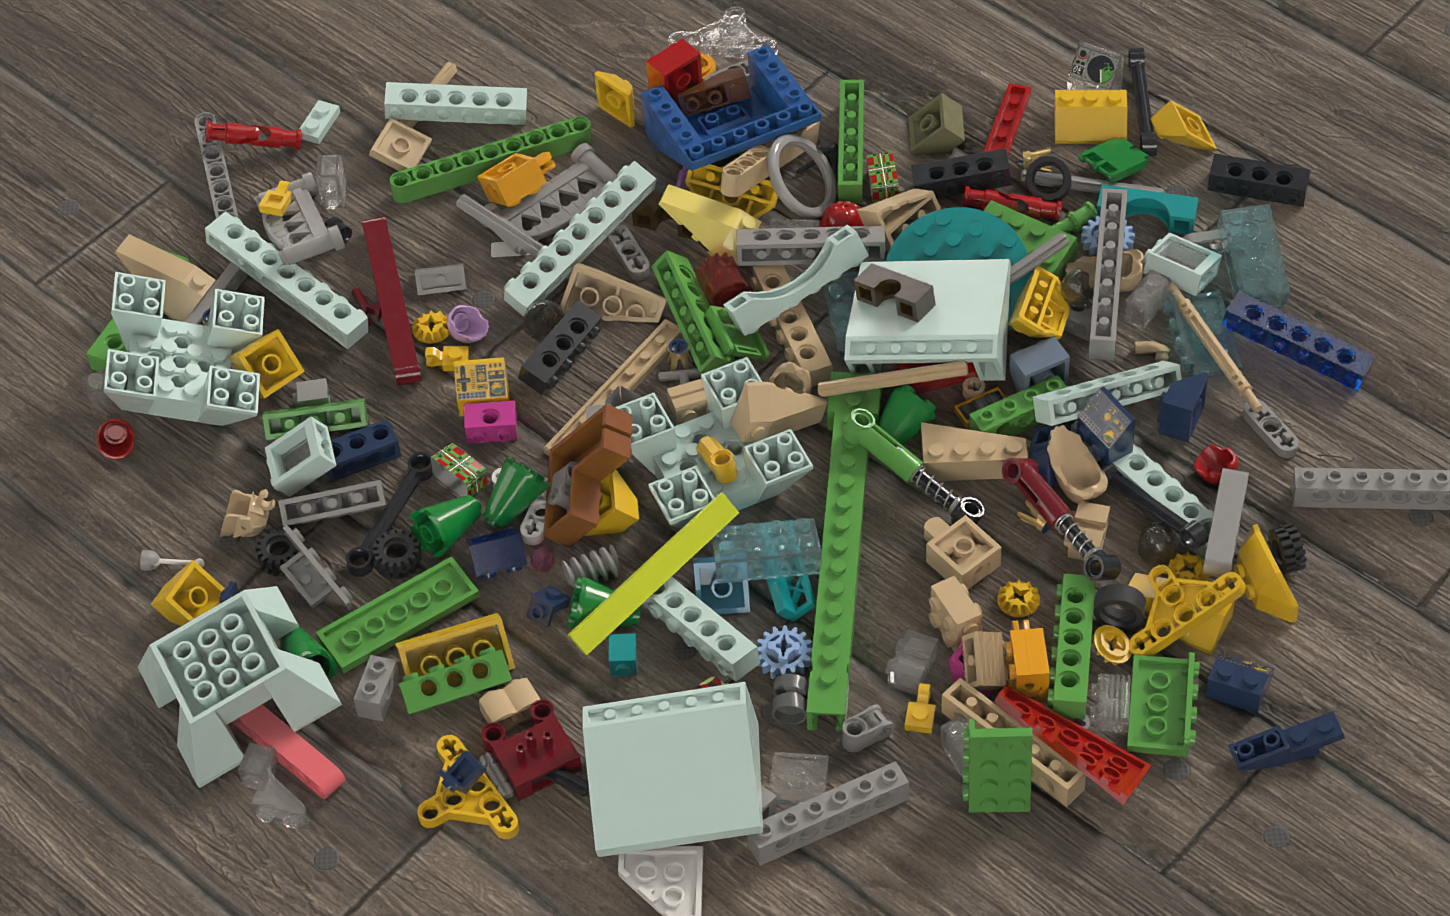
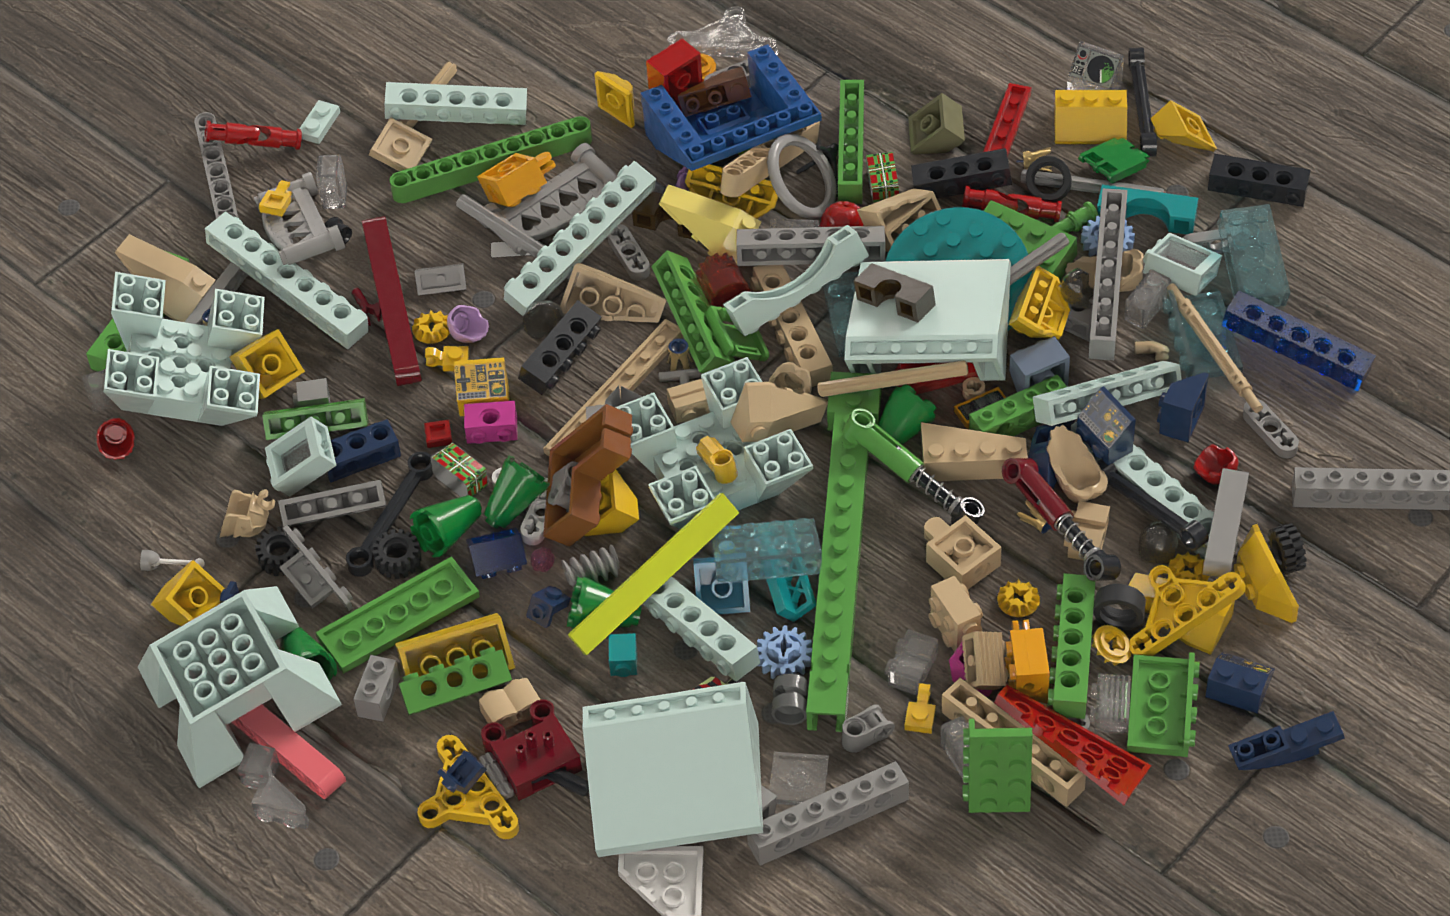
none -> red tile [424,420,452,448]

